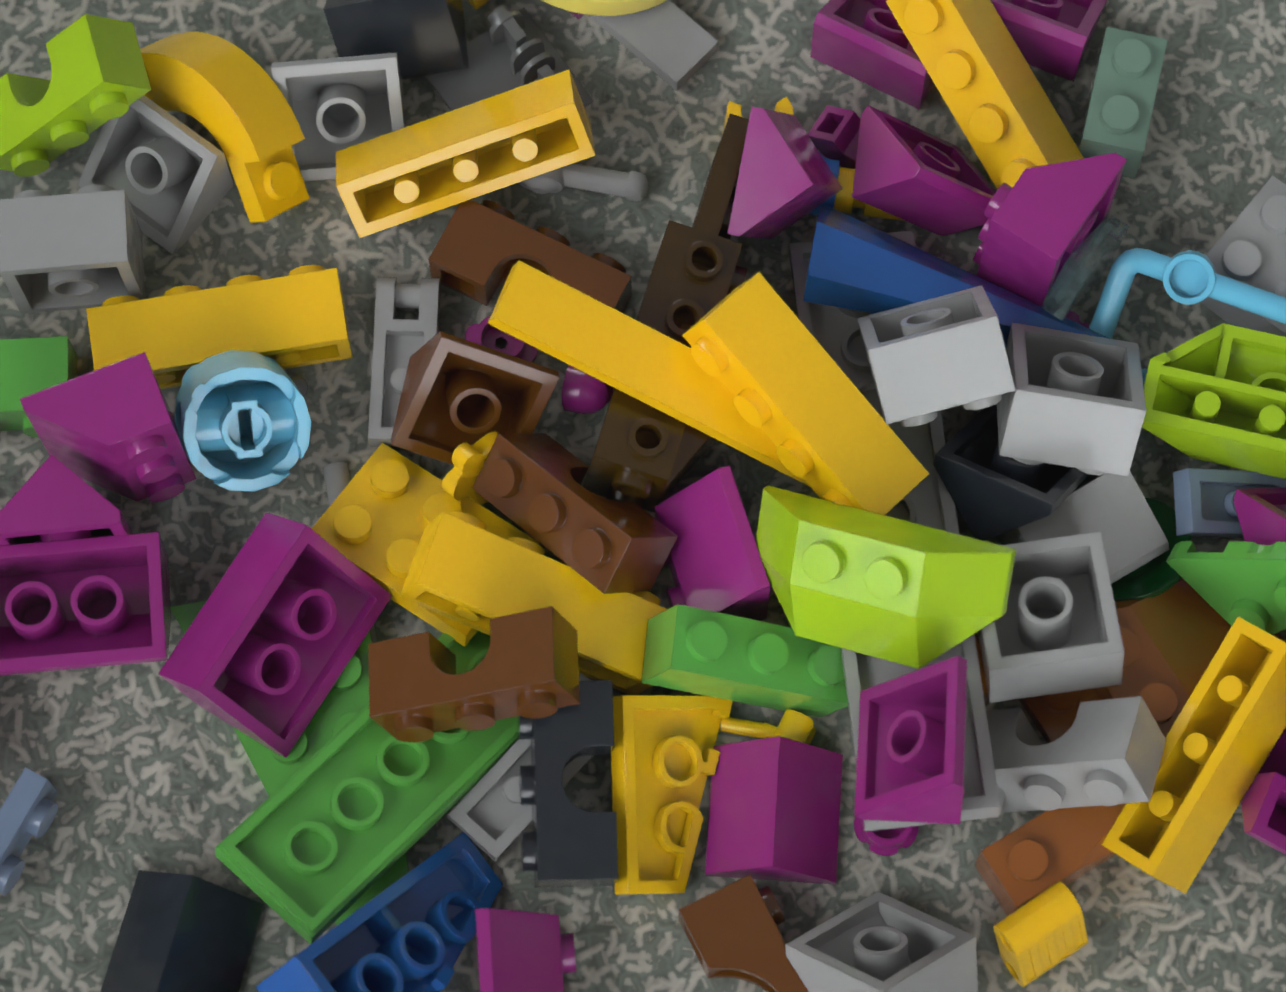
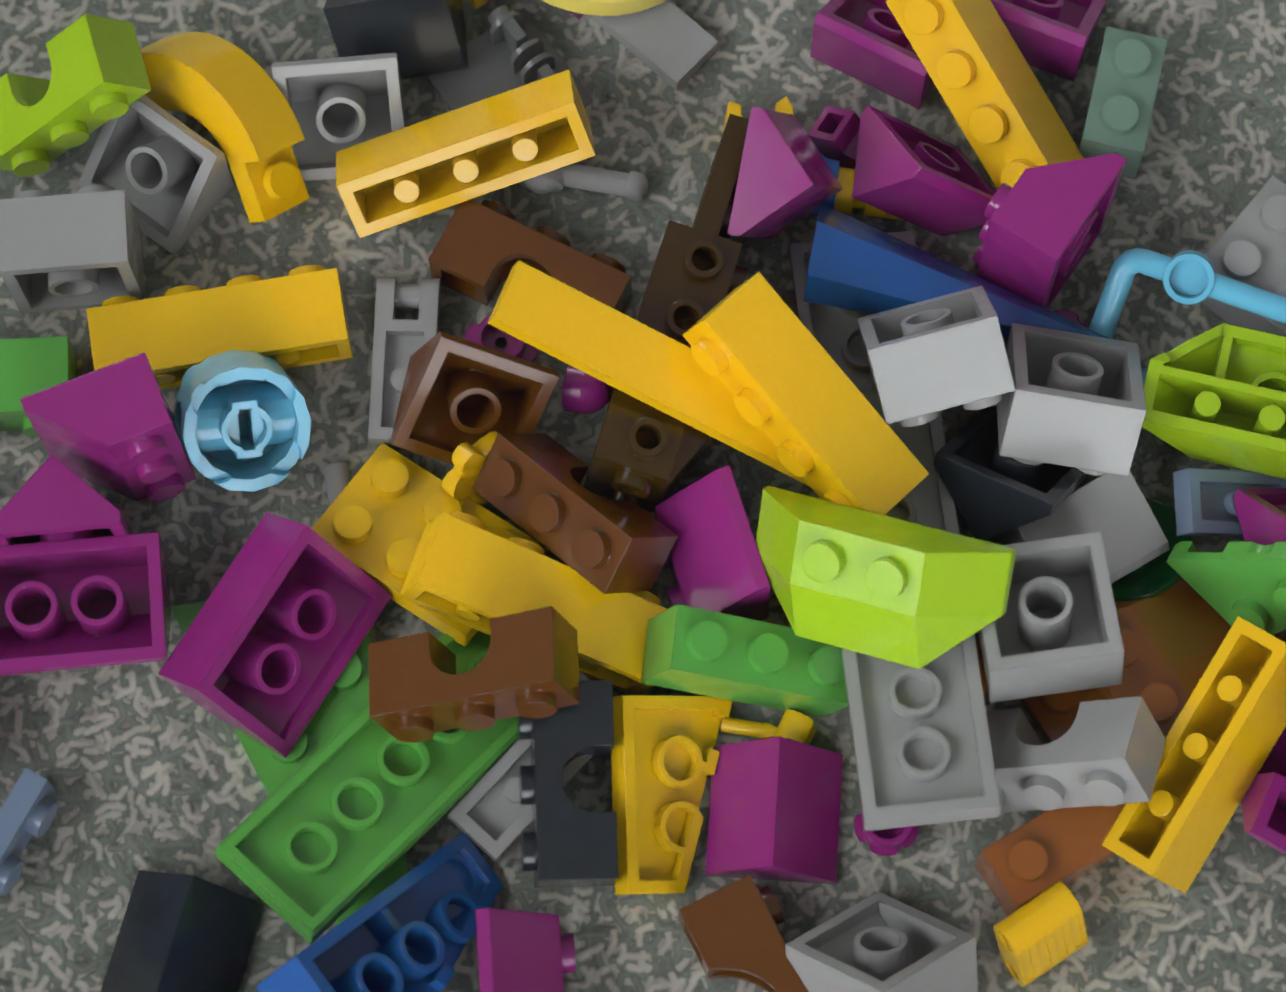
magenta slope [854,655,967,824] -> none
clear light blue tile [1043,215,1130,321] -> none

